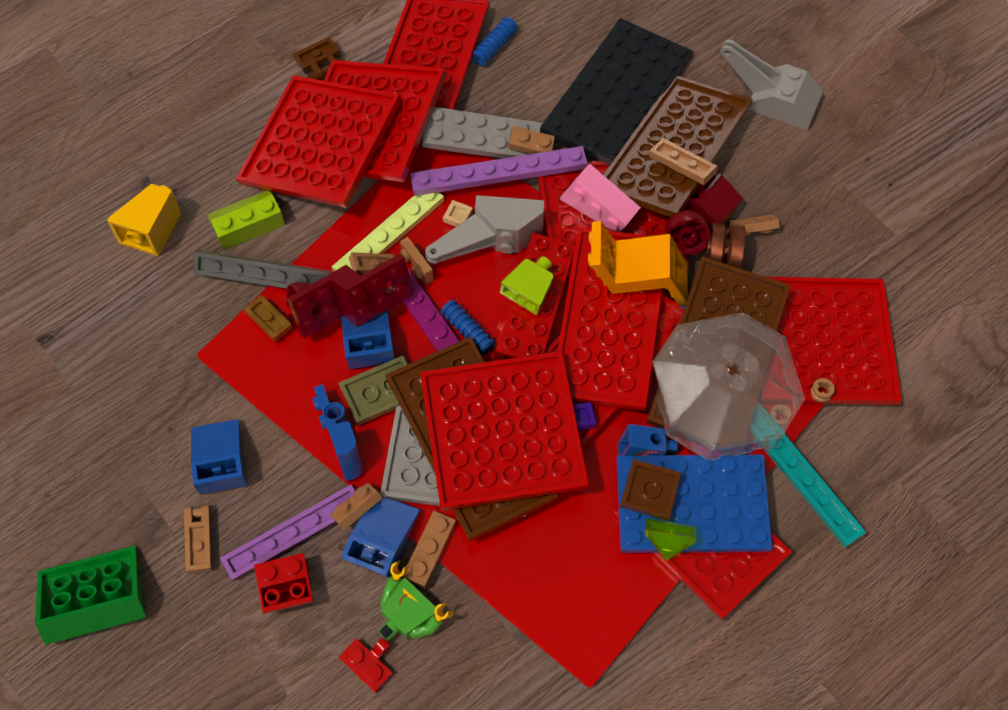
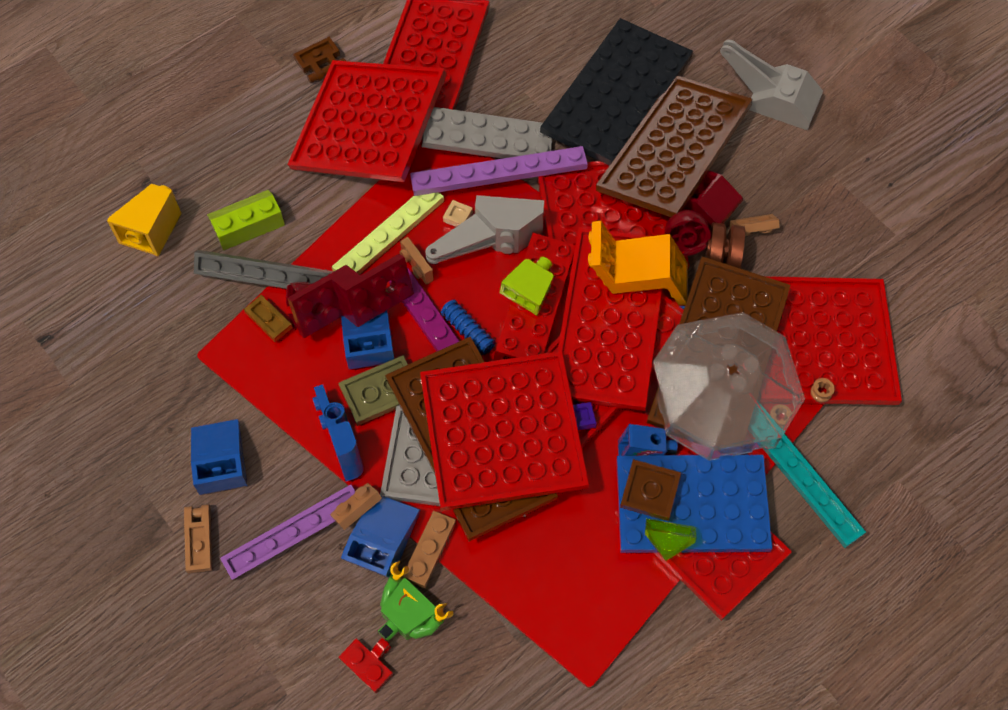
green slope [35,545,146,645] -> none
red plate [236,75,402,208] -> none
red slope [254,553,313,614] -> none
medium nougat plate [349,252,394,275] -> none
blue piece [472,17,518,66] -> none
medium nougat plate [508,126,555,154] -> none
bright pink wedge [559,163,641,232] -> none
medium nougat plate [649,138,717,185] -> none

